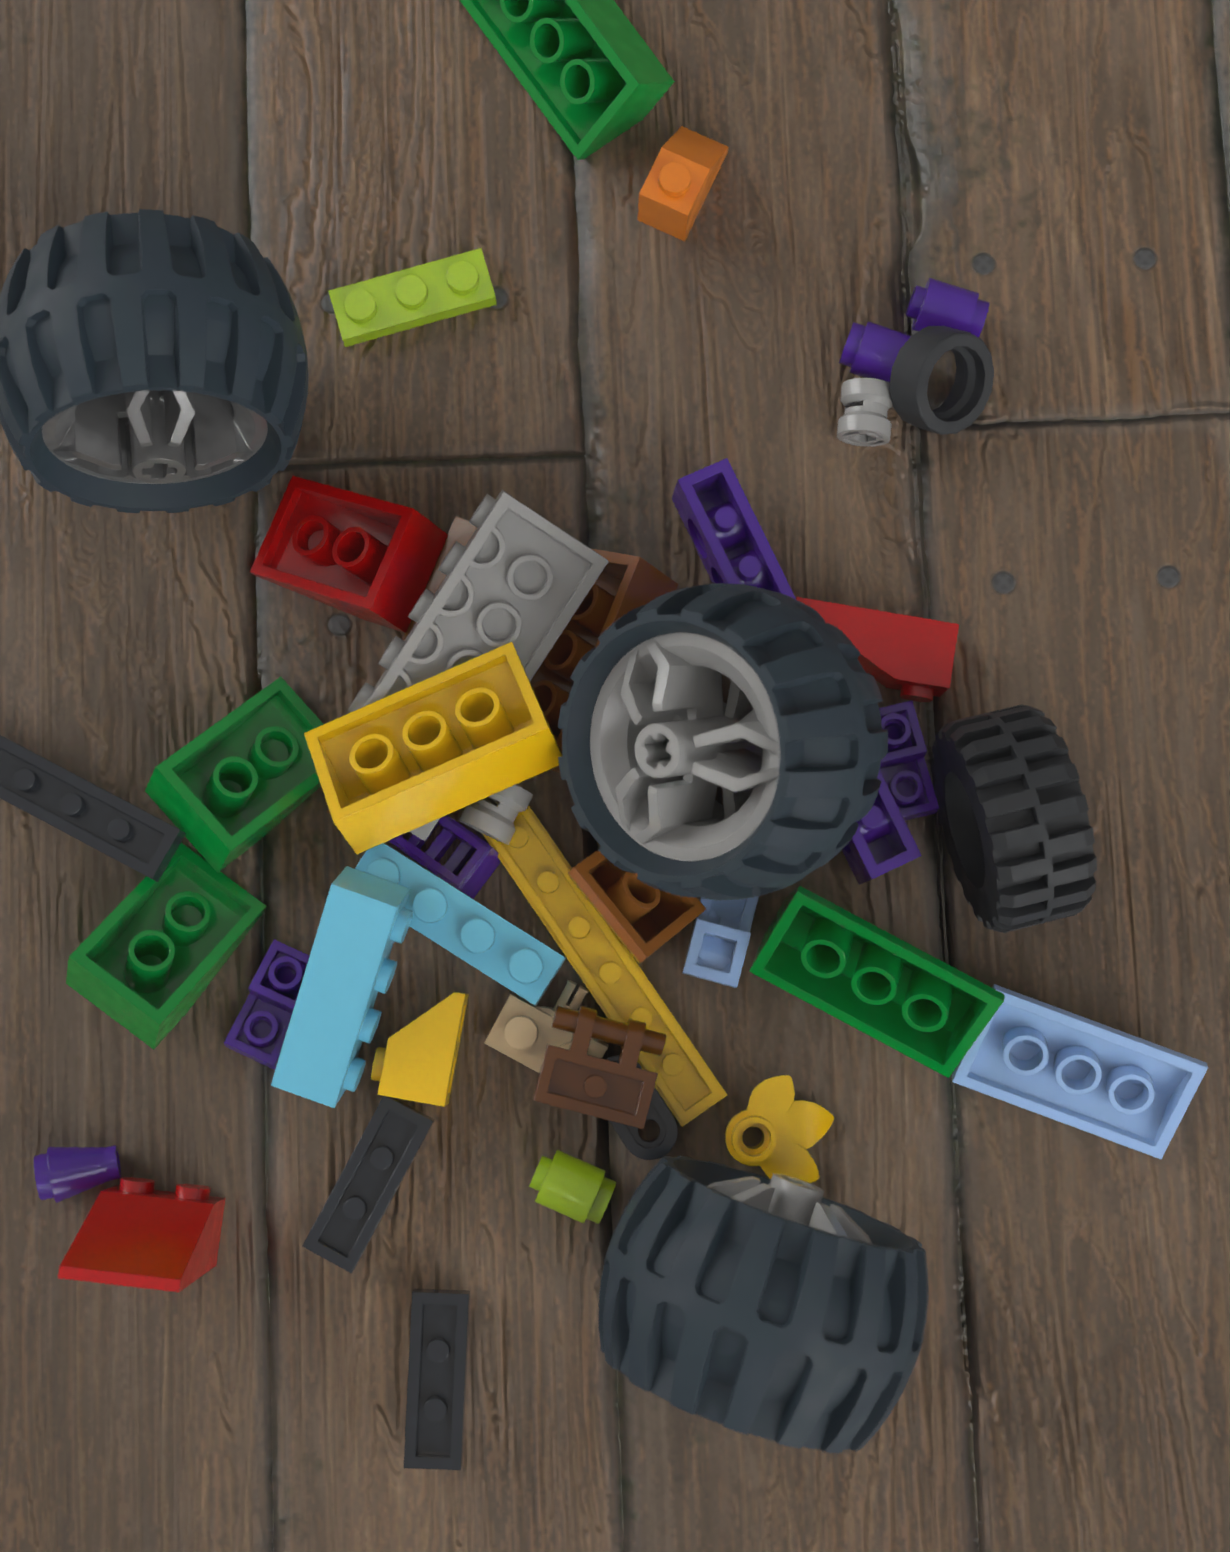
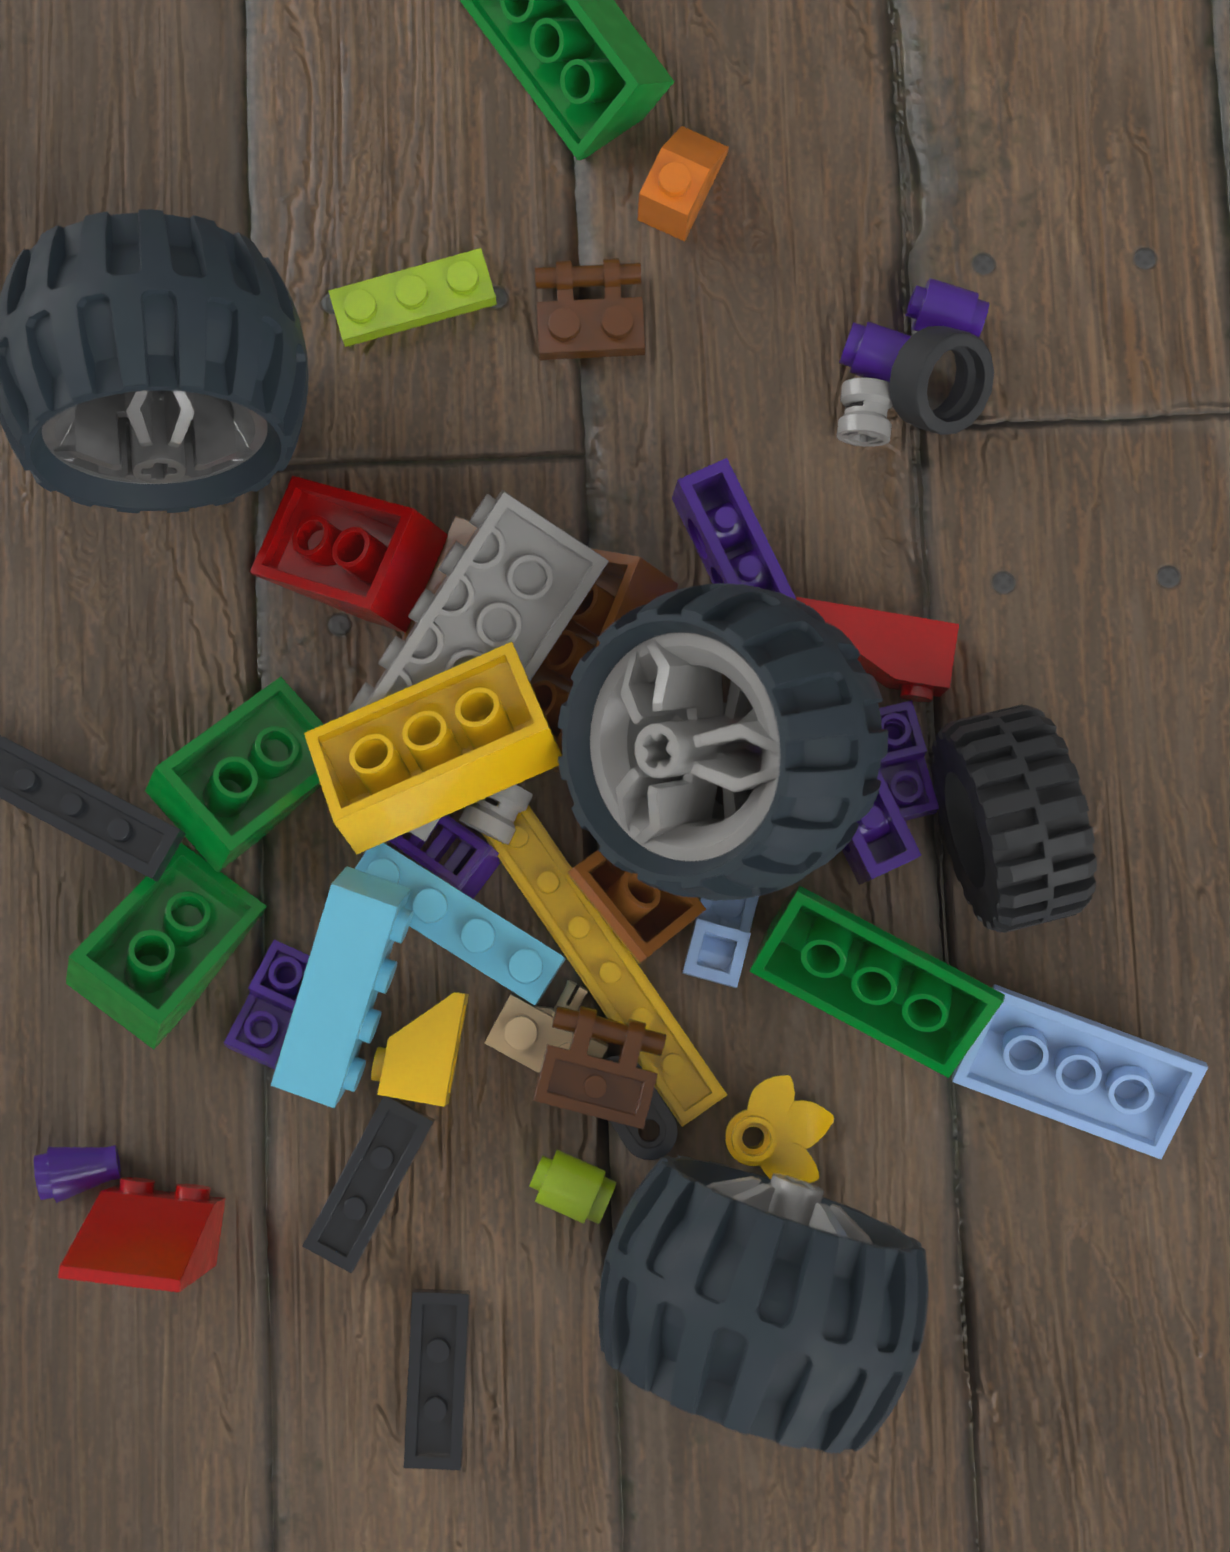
none -> reddish brown plate [535,258,645,360]

